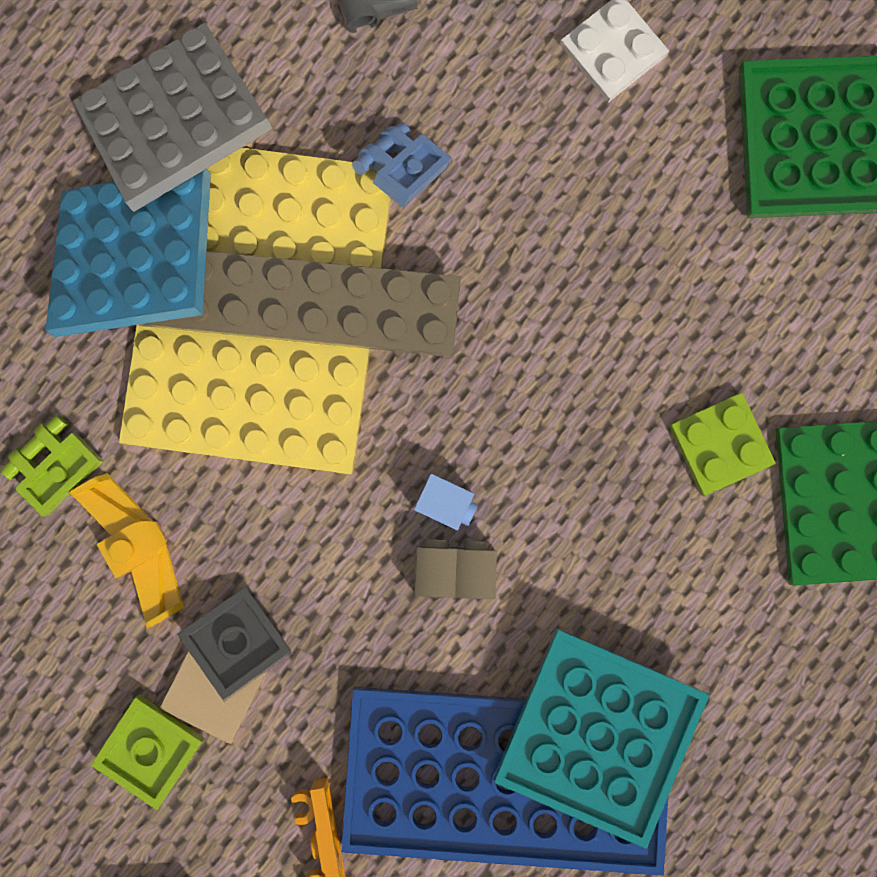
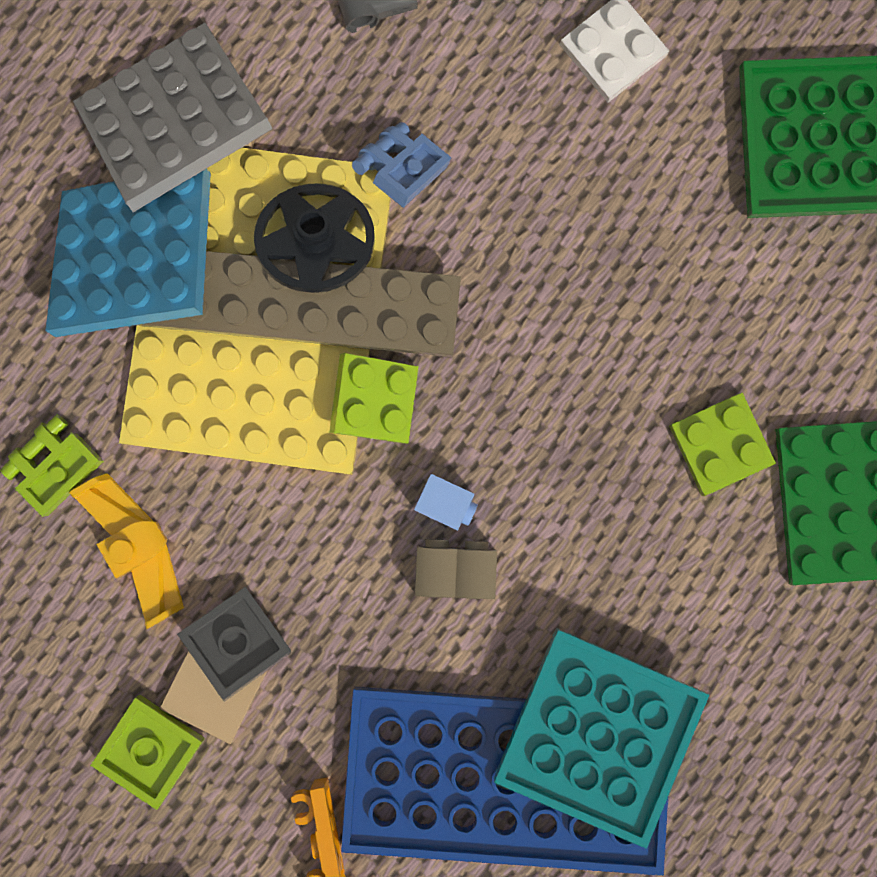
none -> black wheel [254,183,375,293]
none -> lime plate [329,353,419,444]

